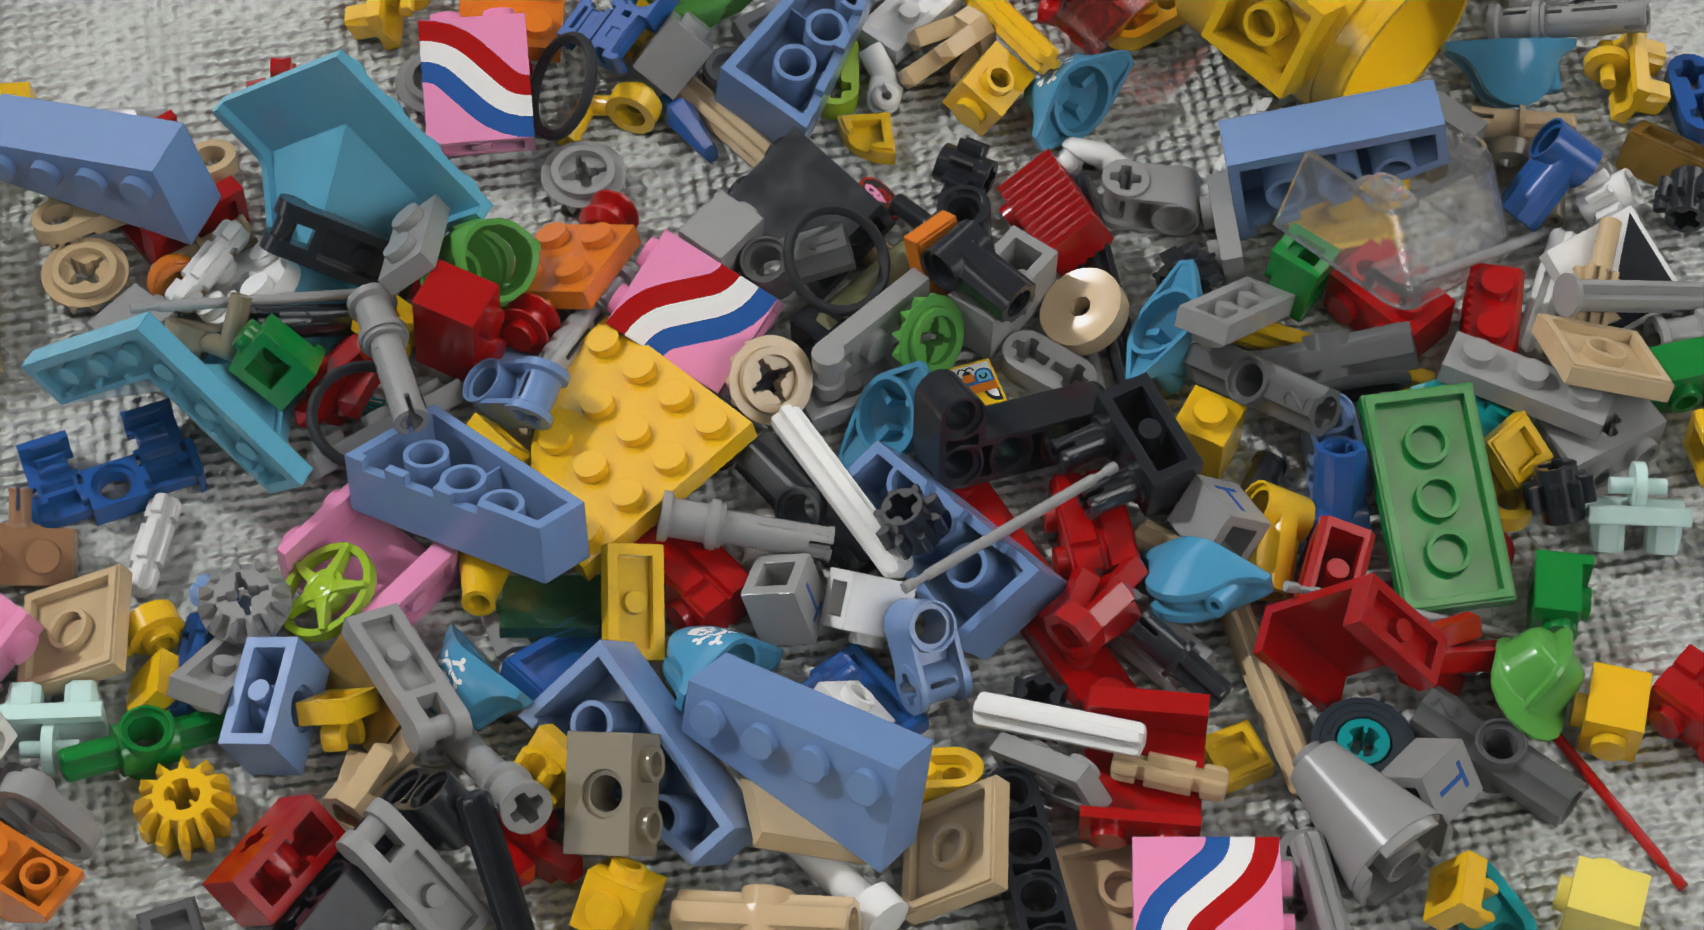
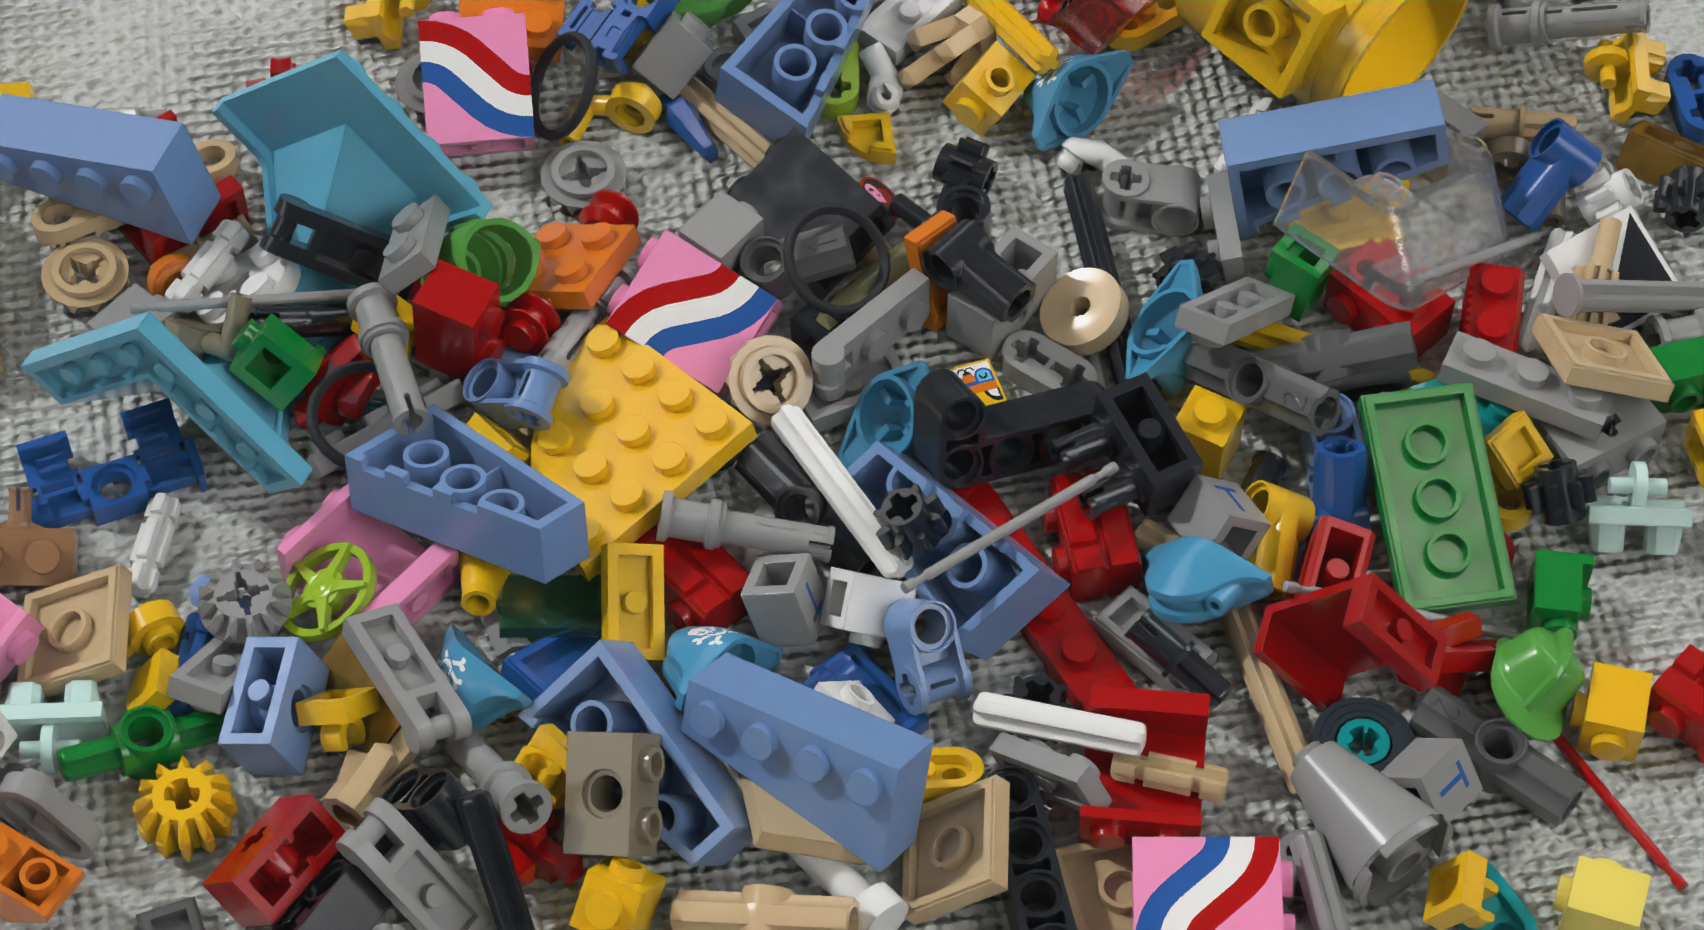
bright green gear [892,292,964,372] -> none
red brick [996,148,1114,277] -> none
red rock [1044,556,1149,661] -> none
yellow tile [1204,719,1275,794] -> none
dark azure hat [1440,37,1577,109] -> none

